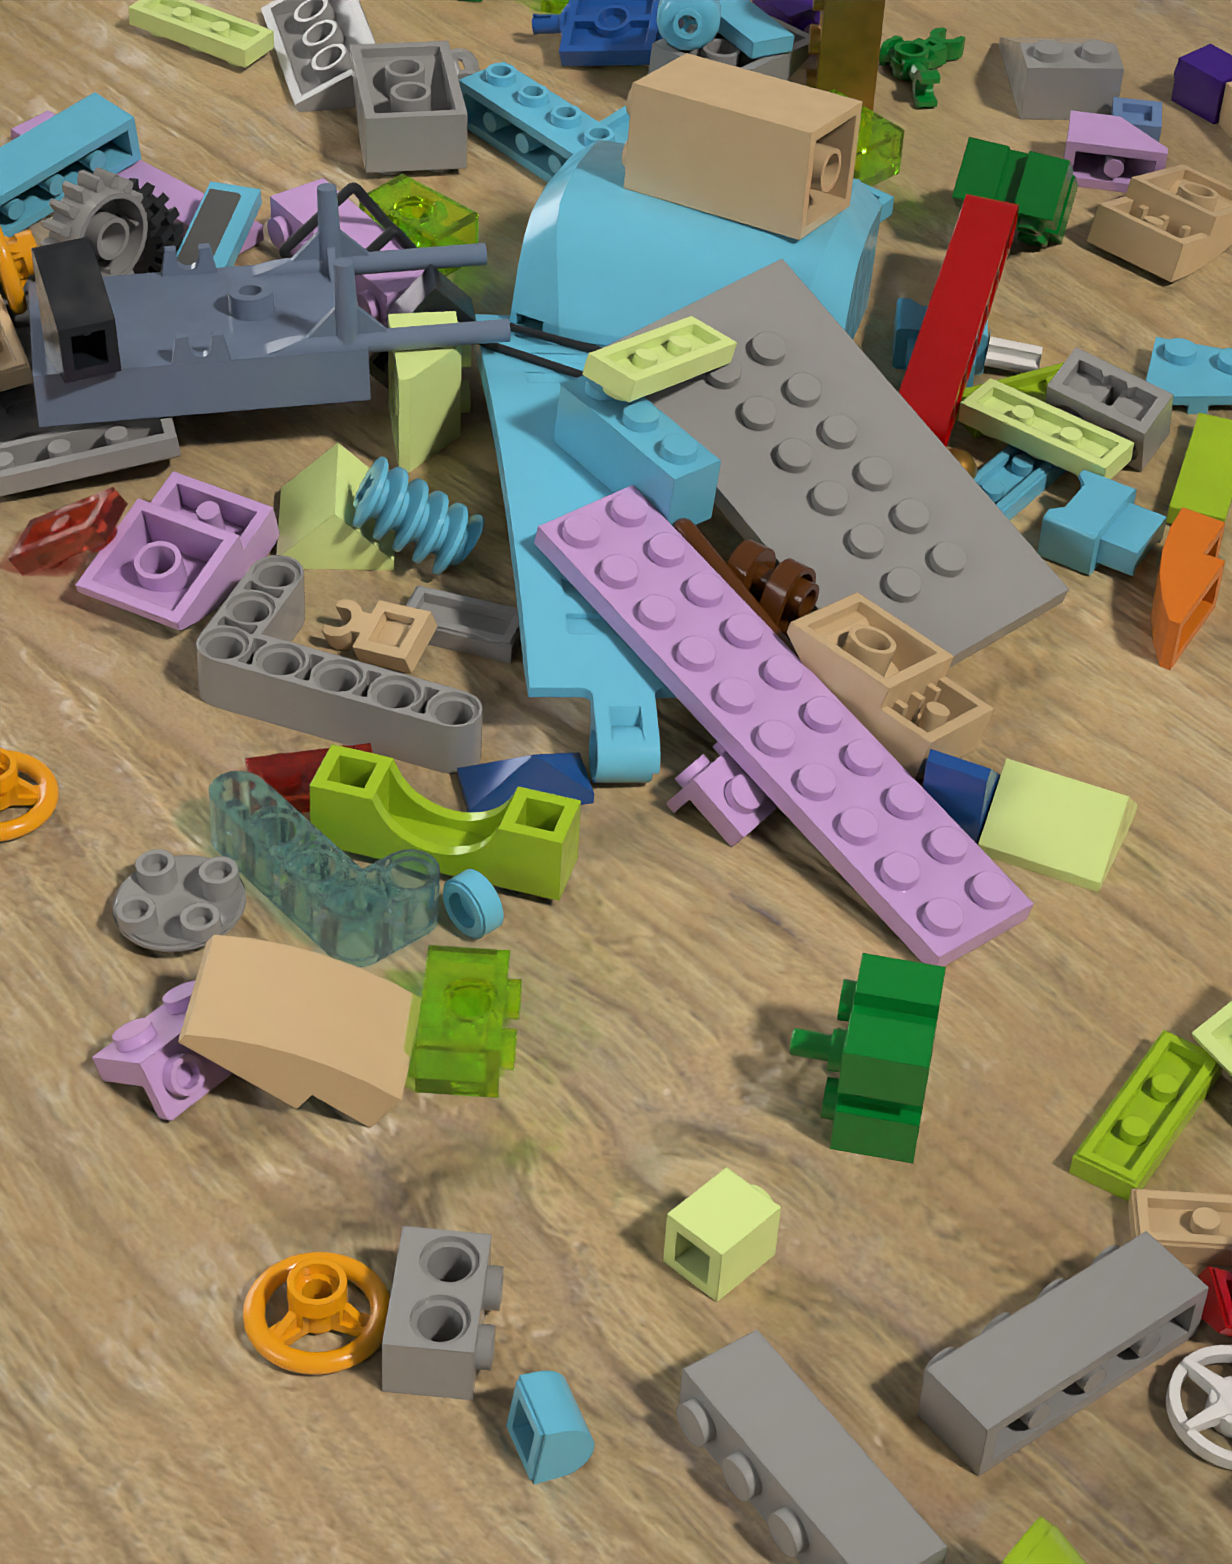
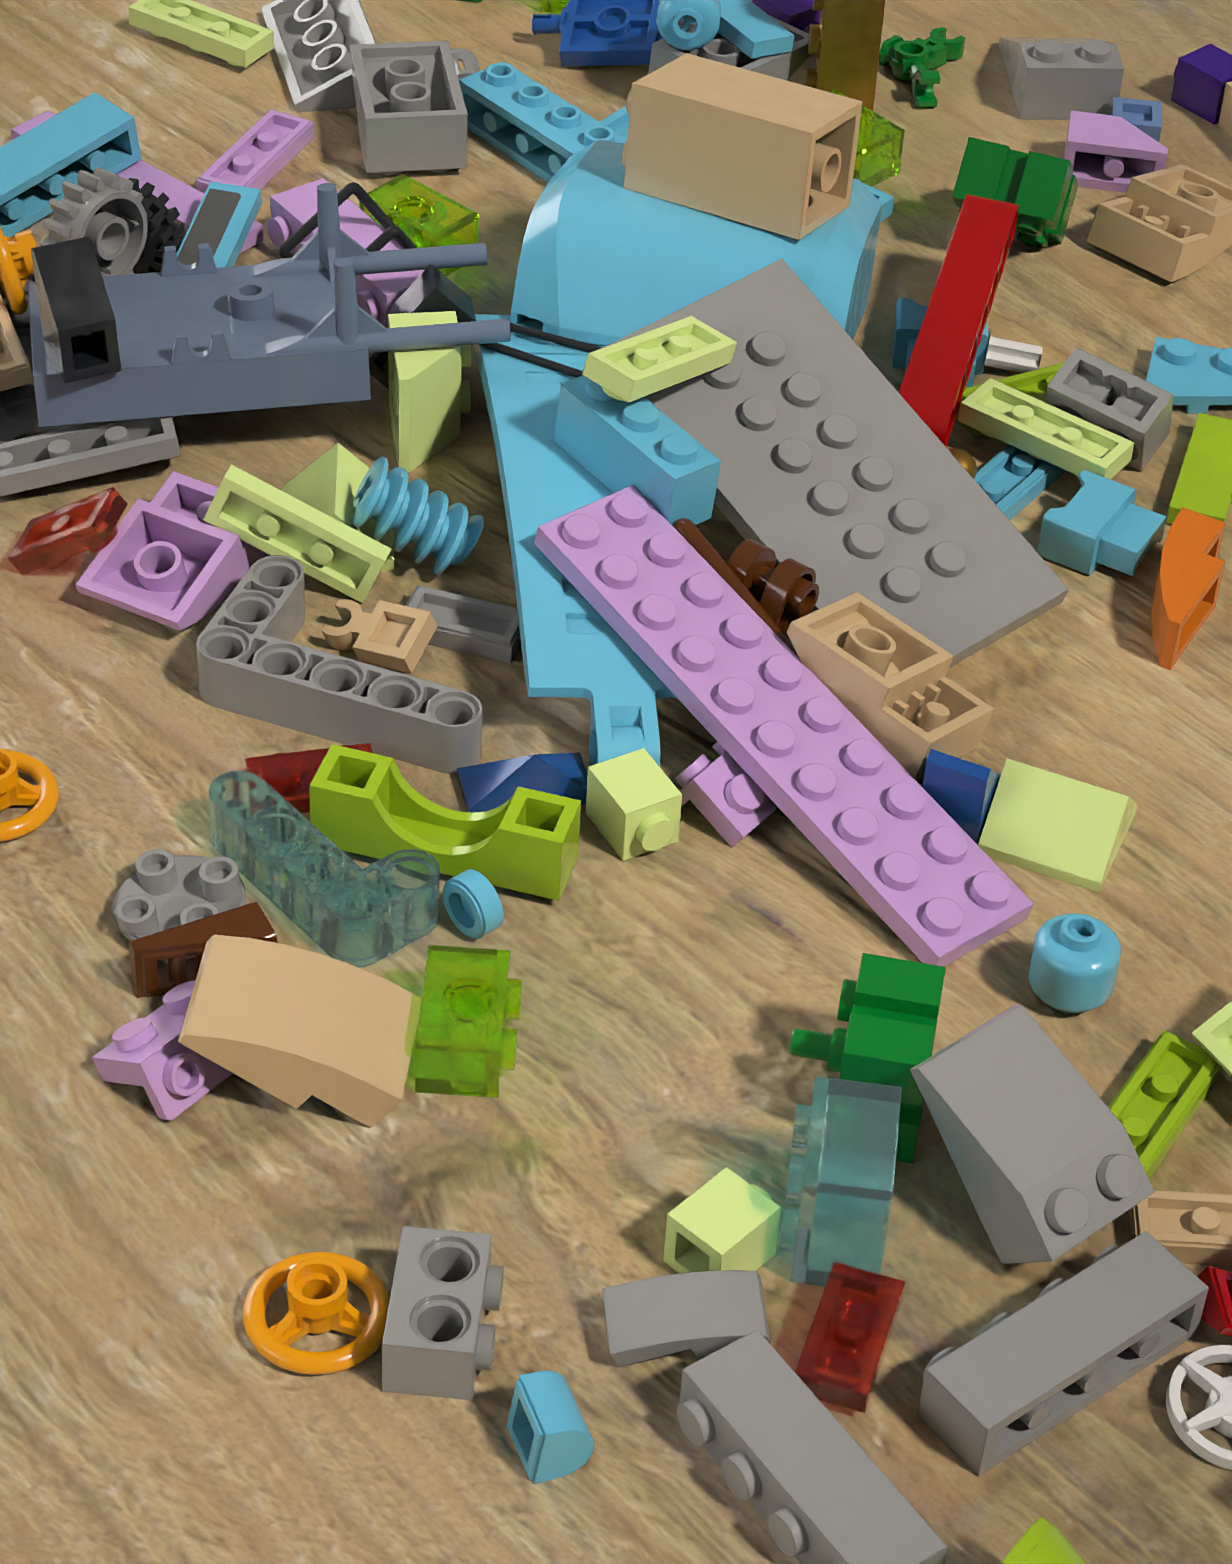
none -> reddish brown slope [129,902,277,998]
none -> lavender tile [195,110,314,194]
none -> yellowish green plate [203,464,391,603]
none -> yellowish green brick [586,748,682,861]
none -> light grey slope [602,1270,771,1367]
none -> clear light blue brick [779,1076,902,1293]
none -> clear red plate [795,1262,906,1413]
none -> light grey slope [910,1004,1154,1264]
none -> medium azure head [1028,913,1121,1014]

